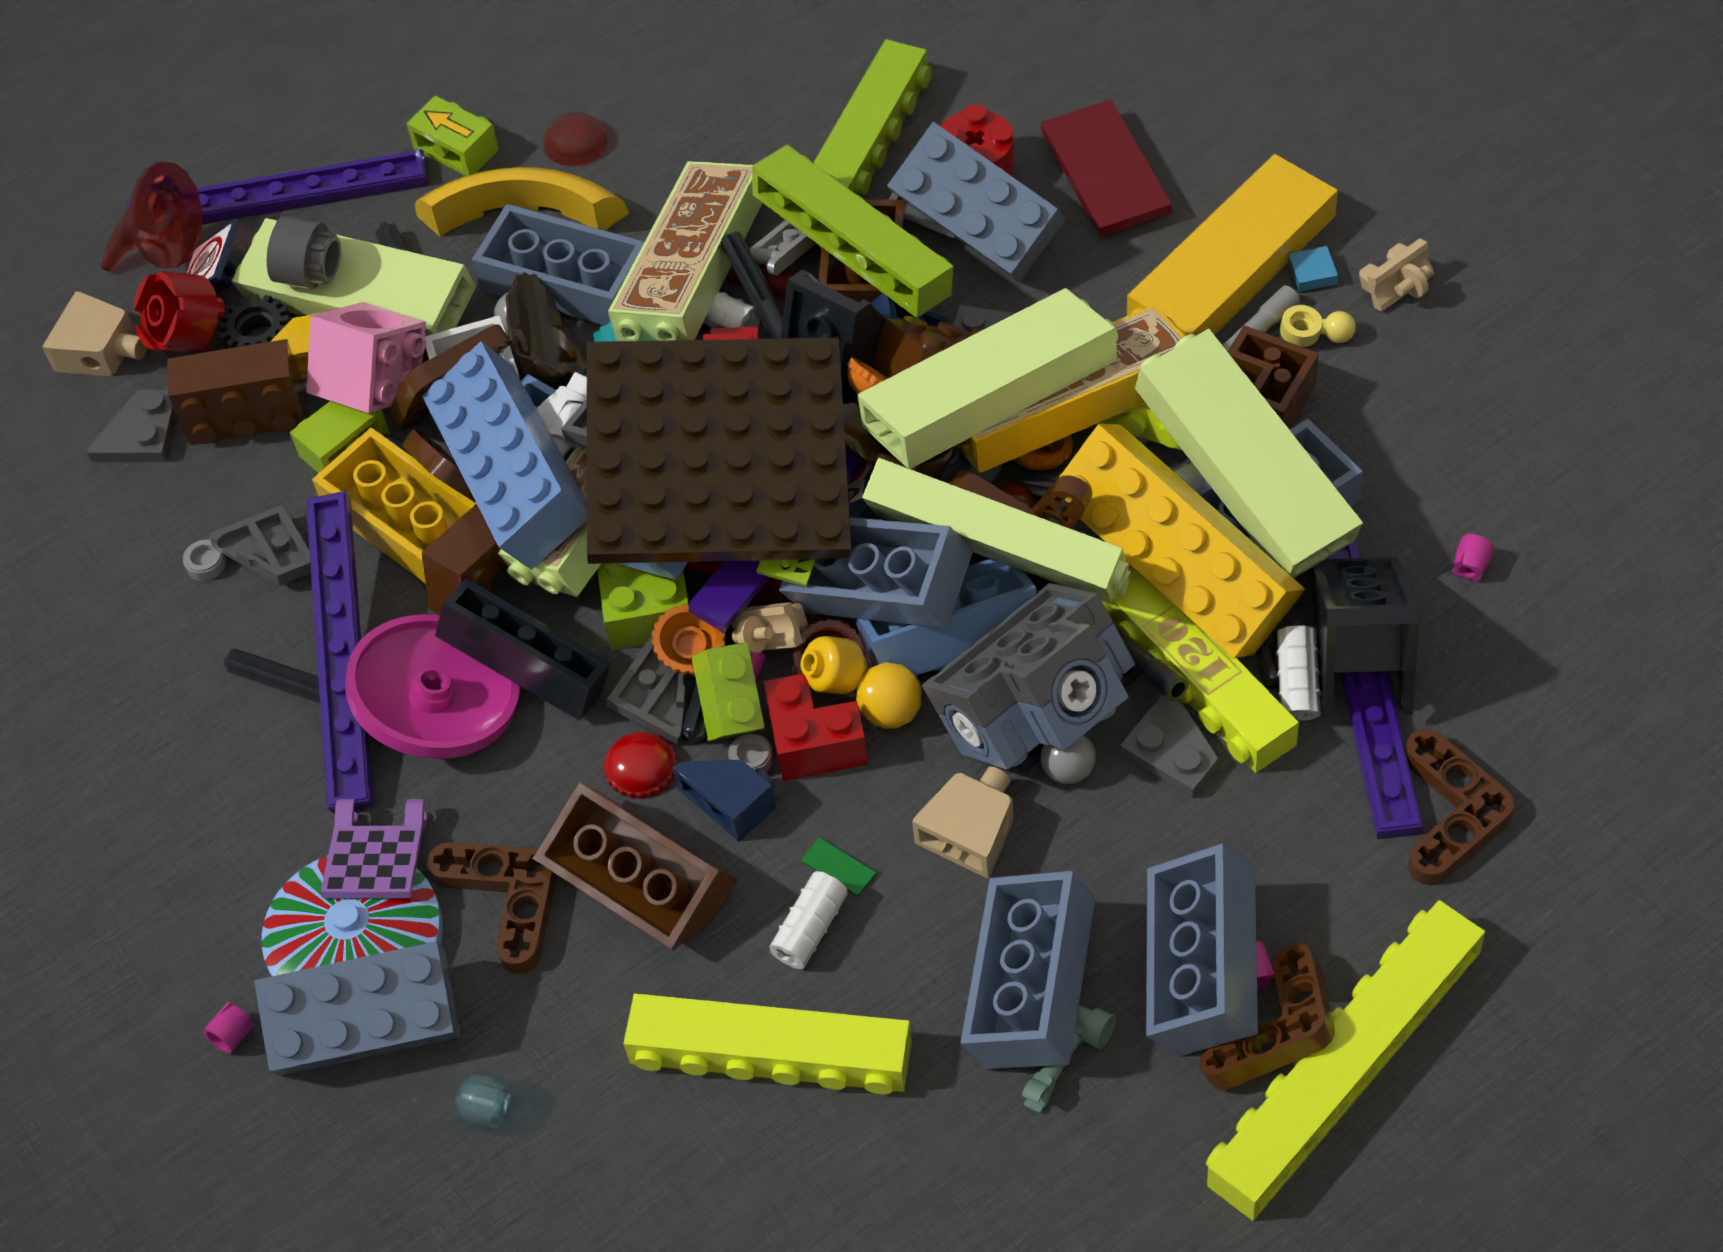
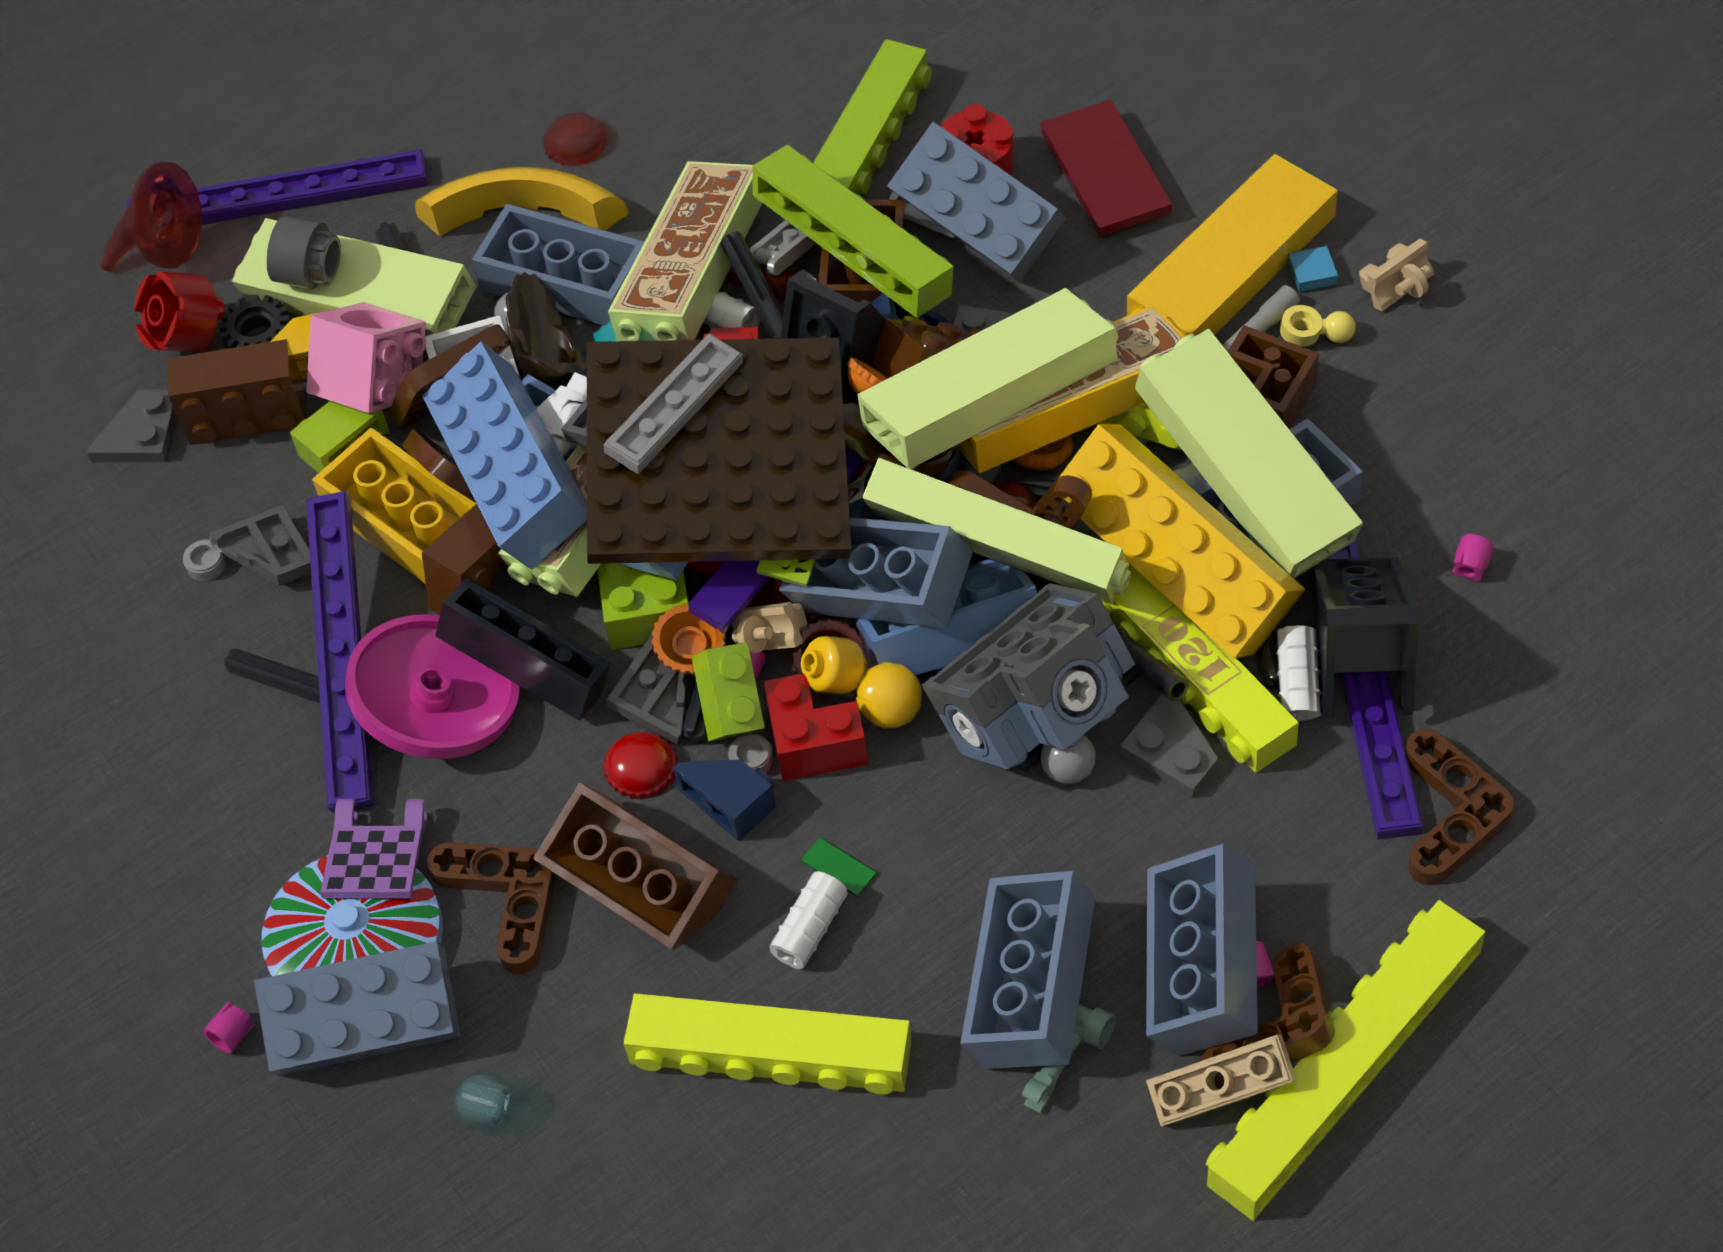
tan torso [42,291,147,376] -> none
piece [185,218,241,290] -> none
lime brick [406,95,499,176] -> none
tan torso [912,766,1014,879] -> none
none -> light grey tile [604,334,743,474]
none -> tan tile [1146,1035,1297,1126]

